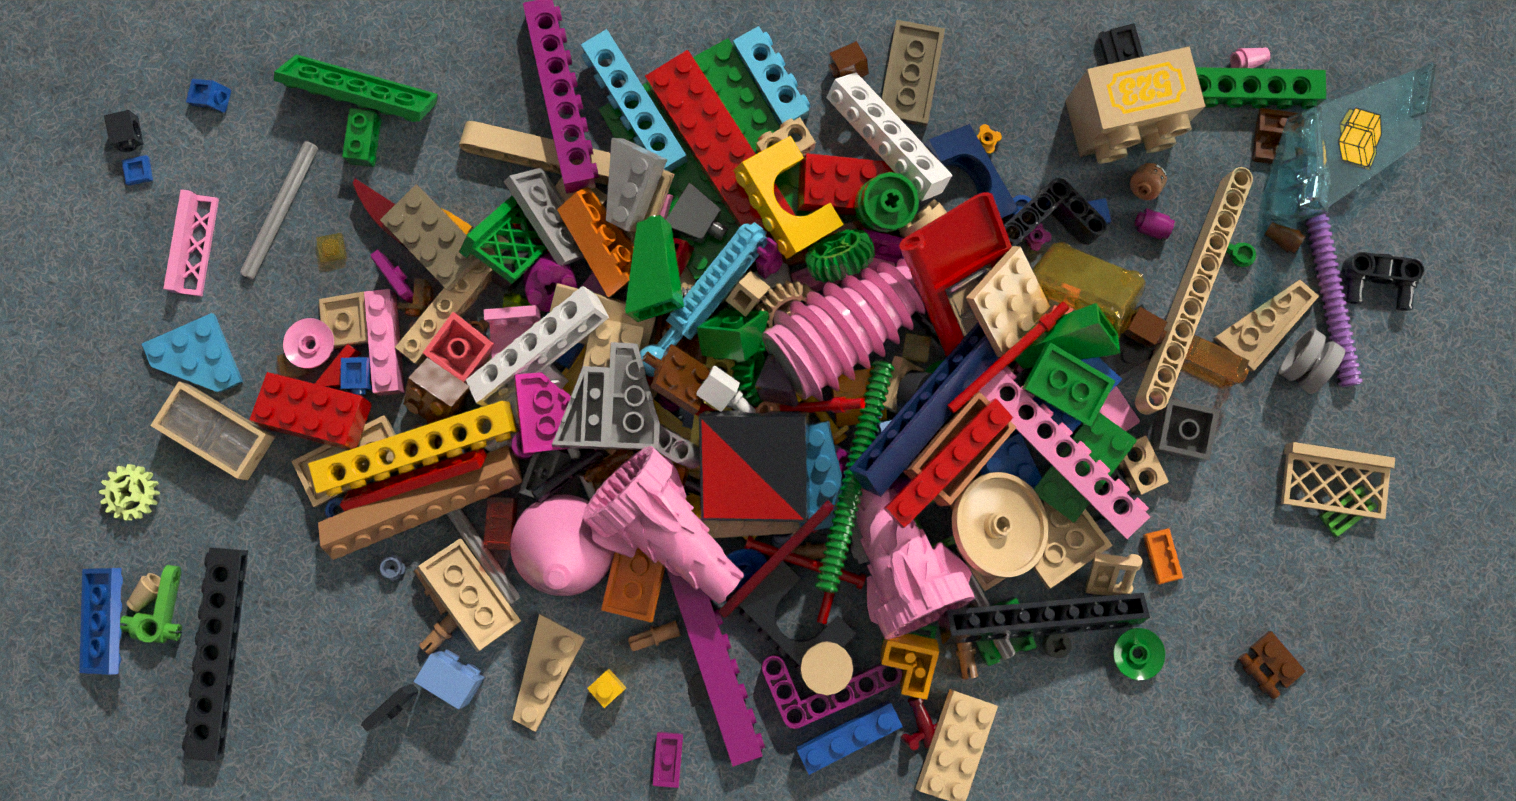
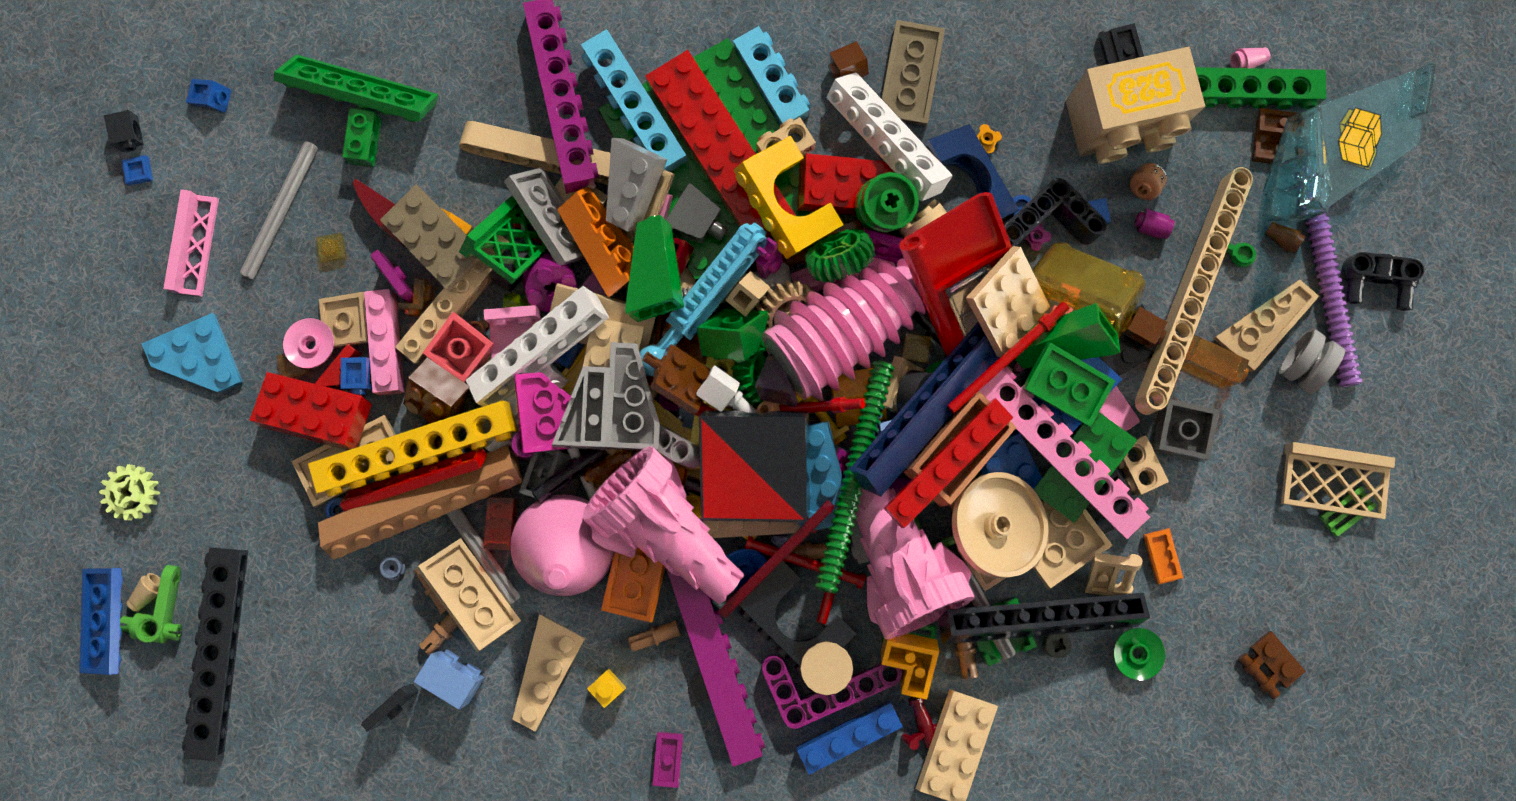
clear brick [150,382,275,480] -> none

